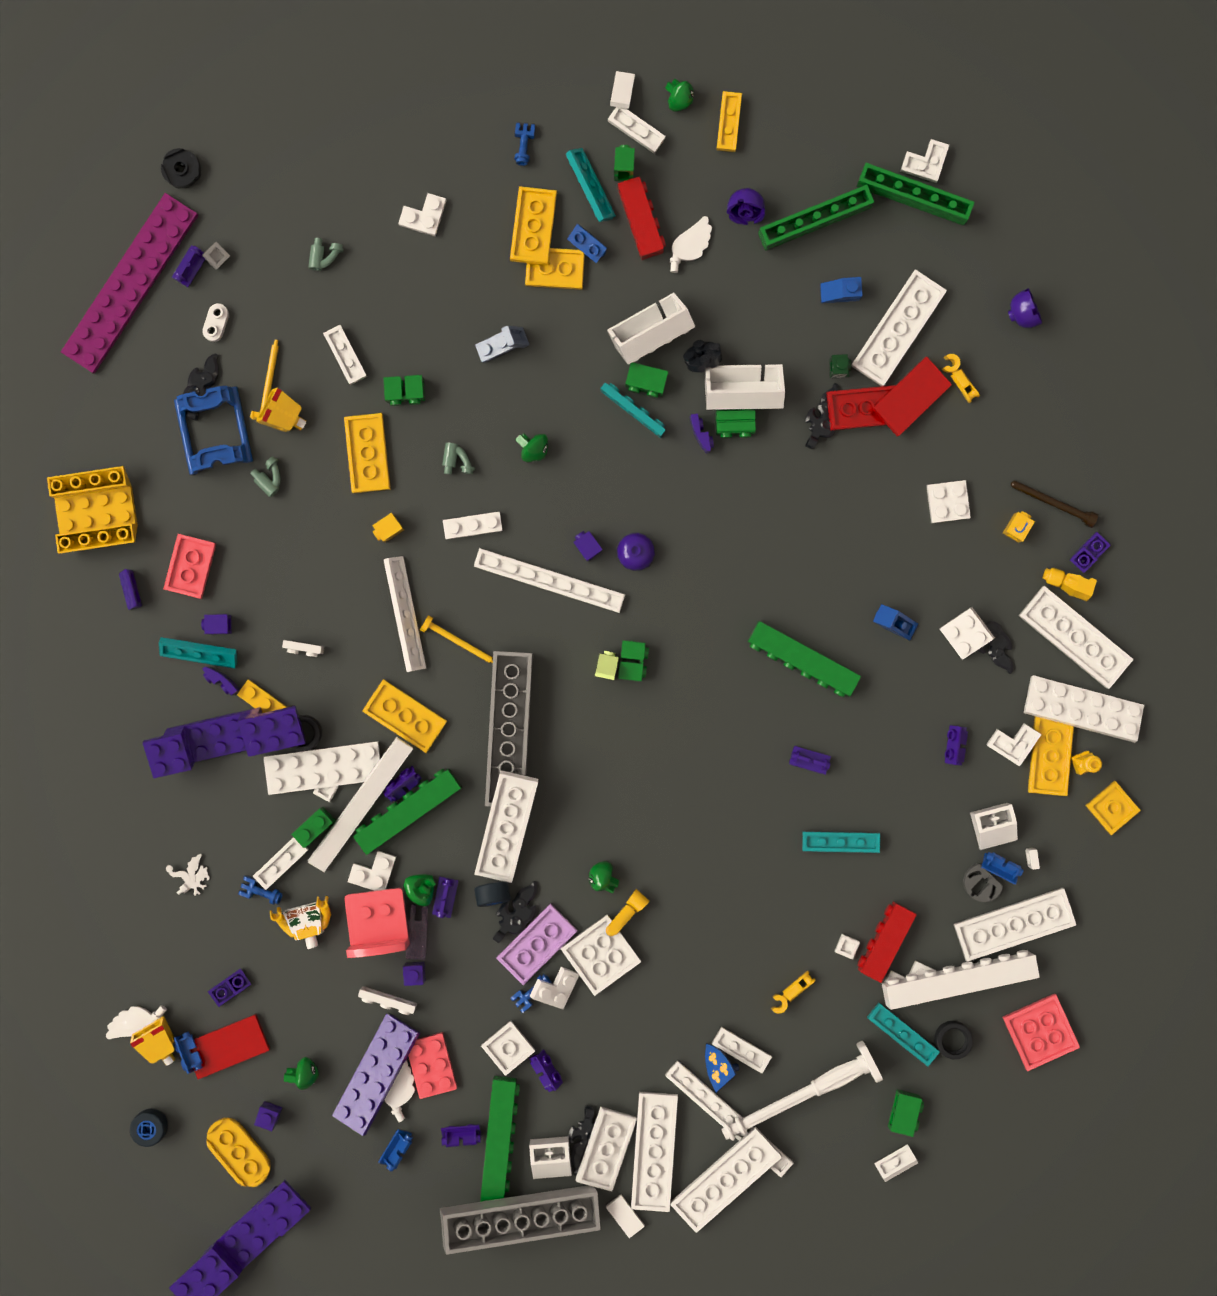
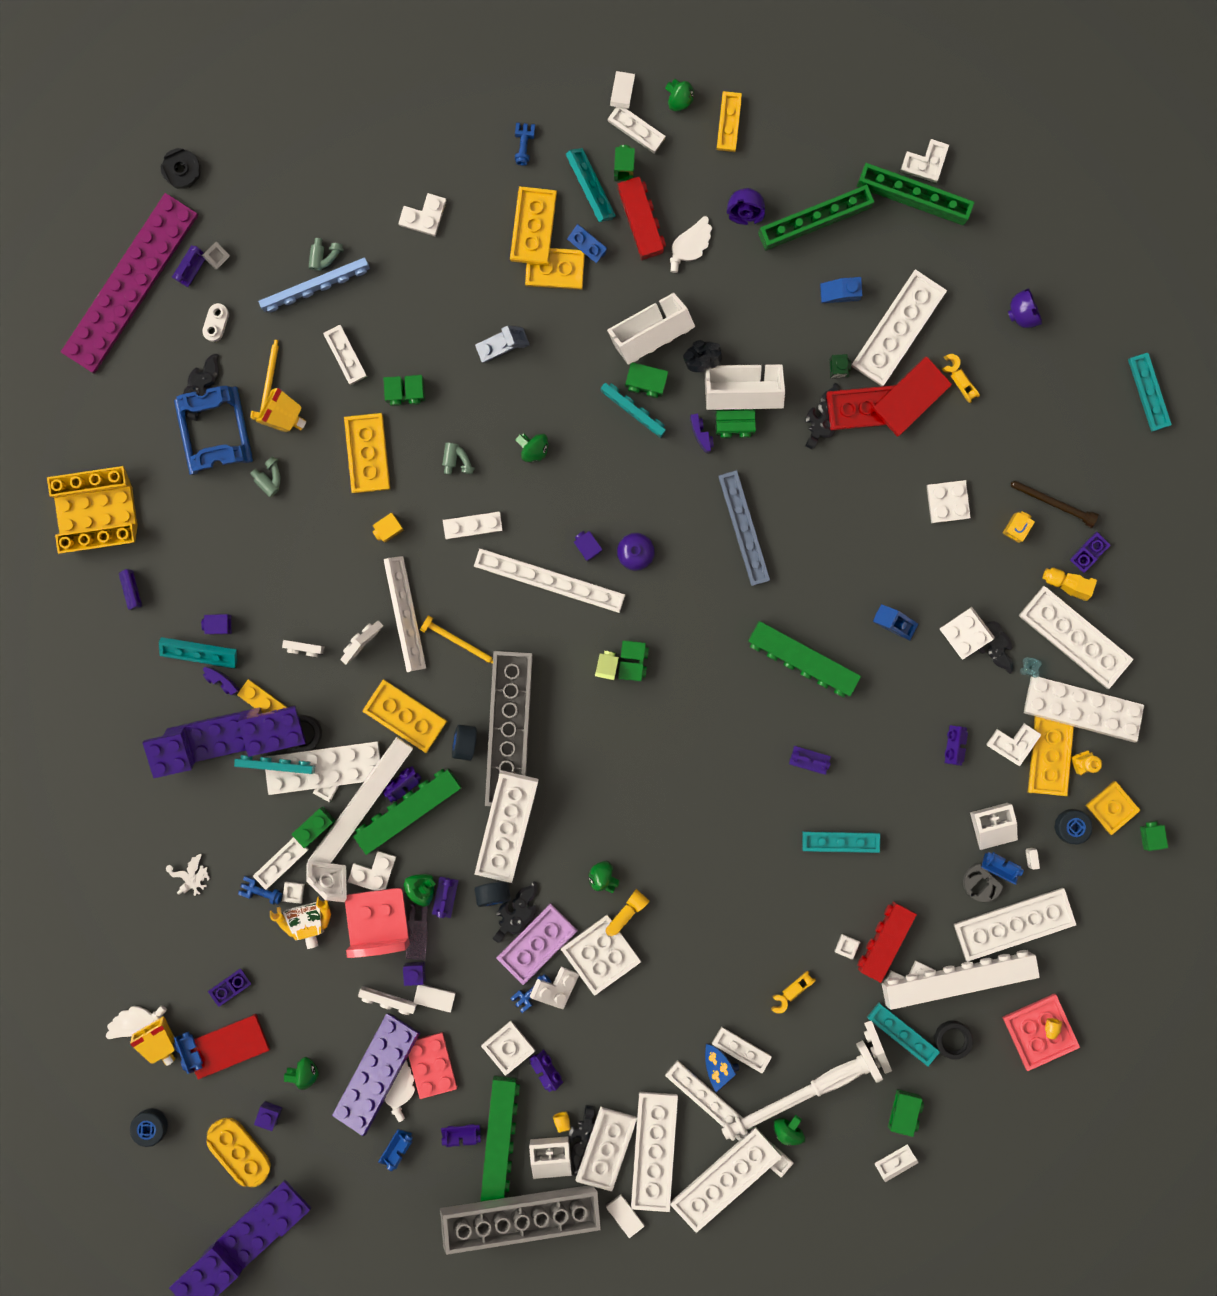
coral plate [163,534,216,599] -> none
none -> teal plate [234,755,315,774]
none -> light blue plate [258,257,370,312]
none -> white tile [282,881,305,904]
none -> white plate [306,861,347,902]
none -> white plate [340,621,383,665]
none -> white tile [413,984,456,1013]
none -> black wheel [452,724,477,761]
none -> yellow hose [553,1112,571,1133]
none -> sand blue plate [718,470,770,586]
none -> green piece [773,1115,805,1145]
none -> white plate [864,1020,892,1074]
none -> clear light blue plate [1020,657,1042,678]
none -> yellow hose [1045,1018,1062,1039]
none -> black wheel [1054,809,1093,845]
none -> teal plate [1128,353,1172,432]
none -> green brick [1140,821,1168,851]

